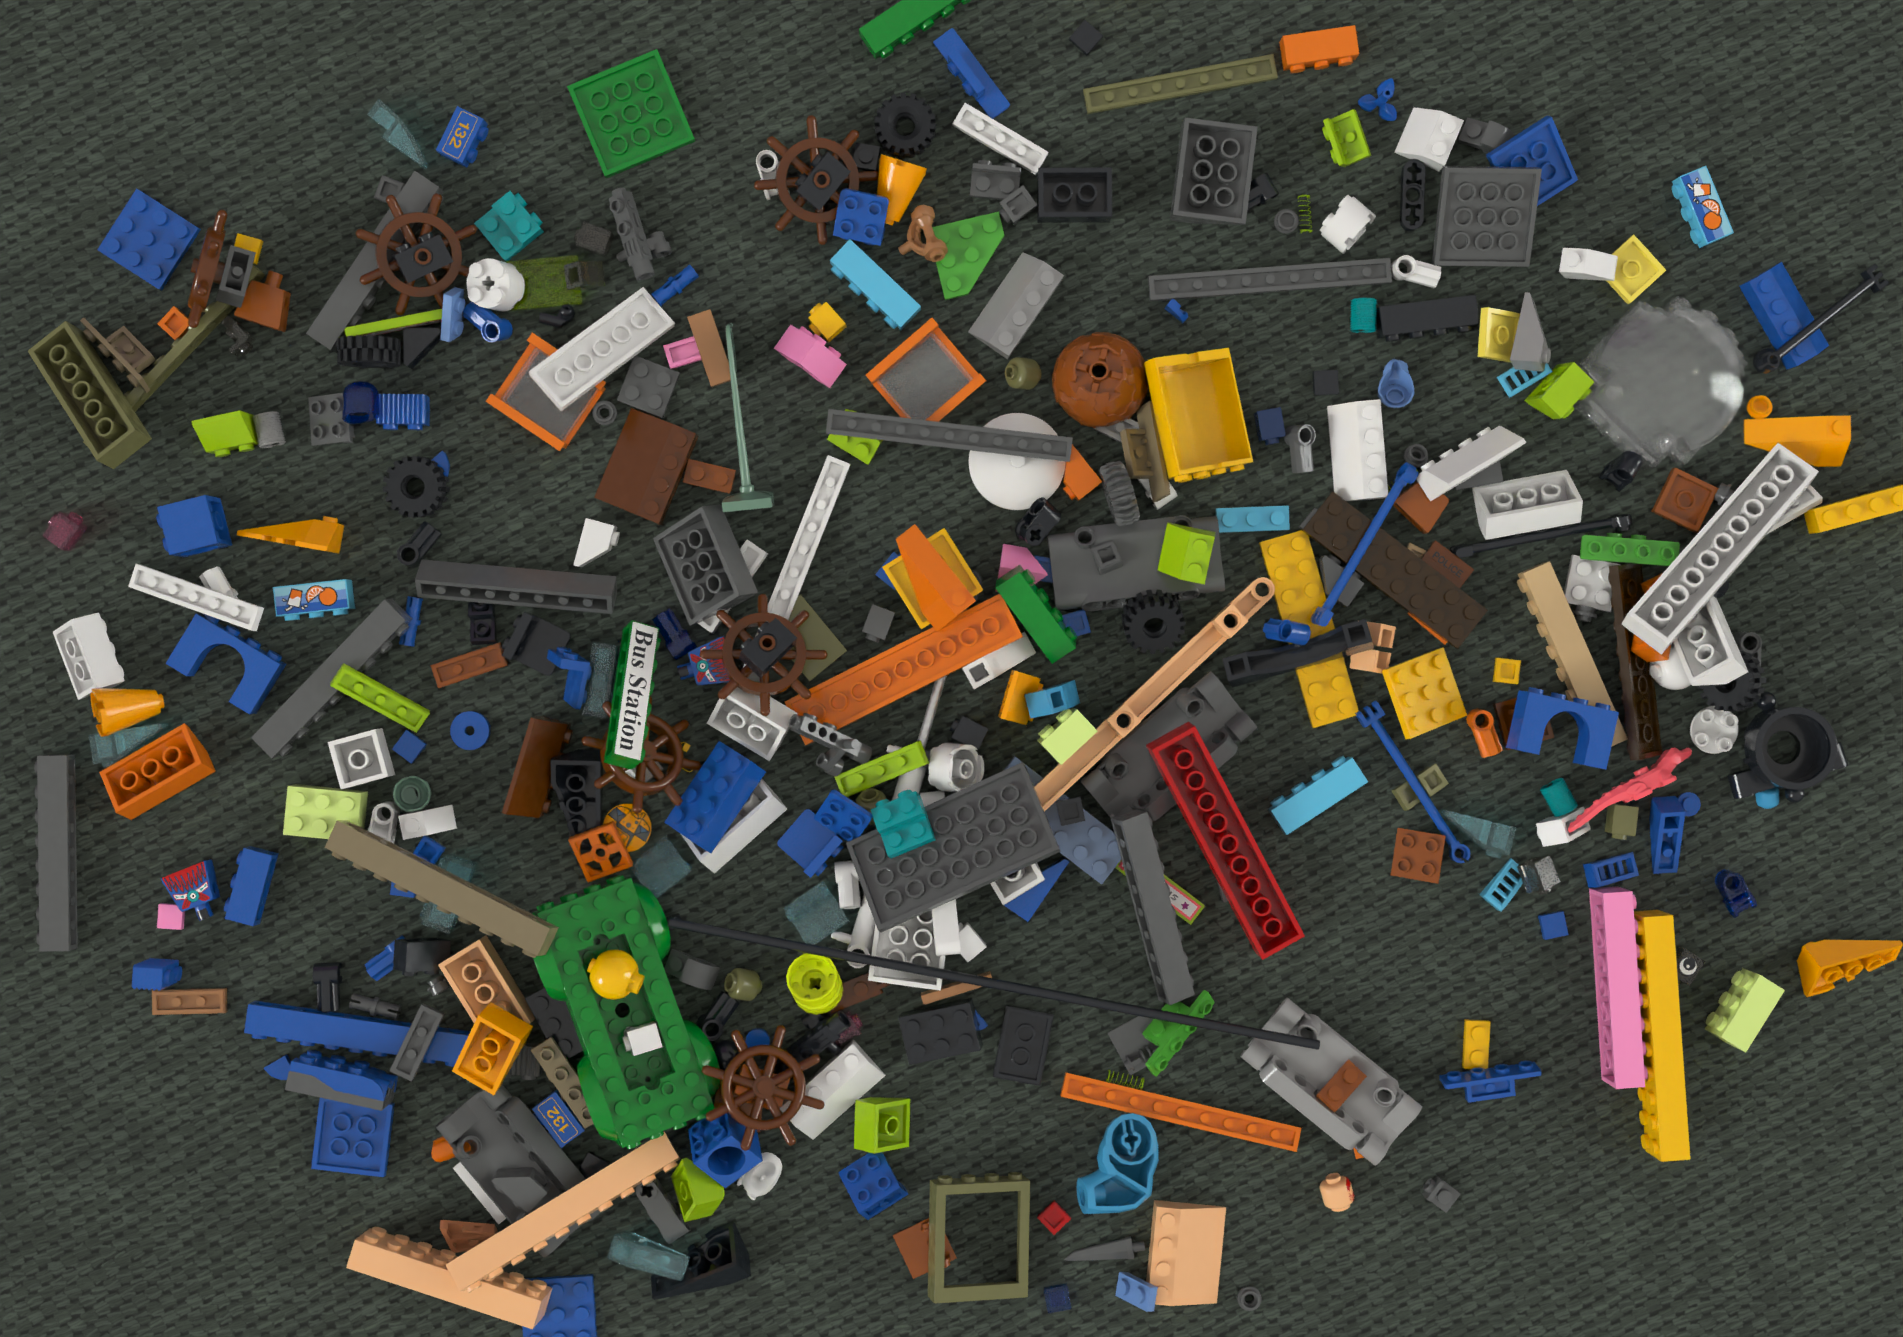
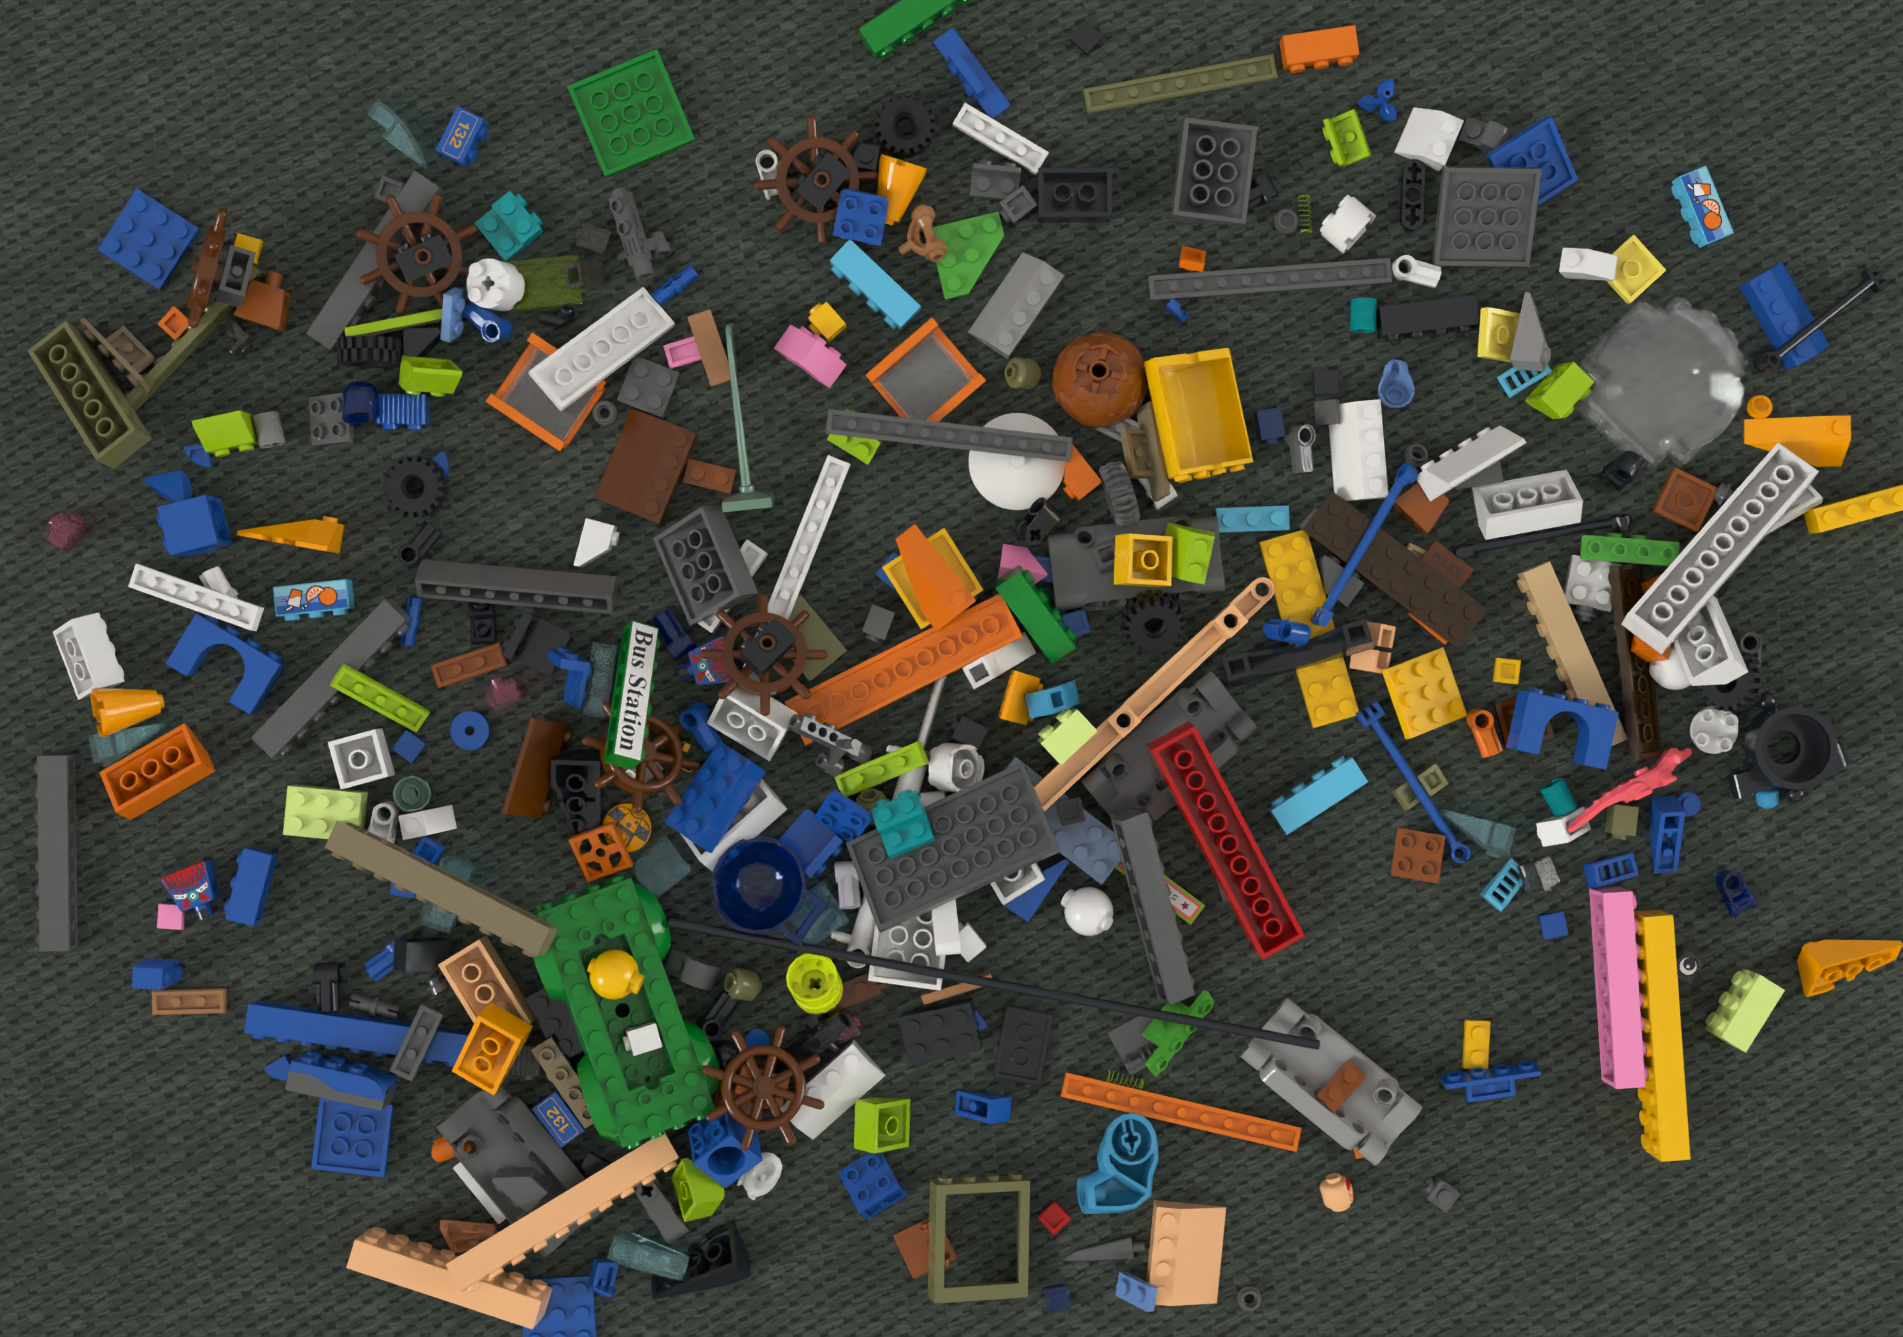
none -> blue slope [145,470,192,503]
none -> blue tile [184,444,213,468]
none -> lime slope [399,355,462,397]
none -> clear pink brick [484,676,525,711]
none -> blue plate [588,1259,619,1297]
none -> blue piece [679,702,723,753]
none -> clear blue windscreen [710,836,830,946]
none -> blue slope [955,1090,1012,1124]
none -> white brick [1061,887,1113,936]
none -> yellow brick [1114,534,1173,587]
none -> orange plate [1179,246,1206,272]
none -> dark grey tile [1314,399,1340,426]

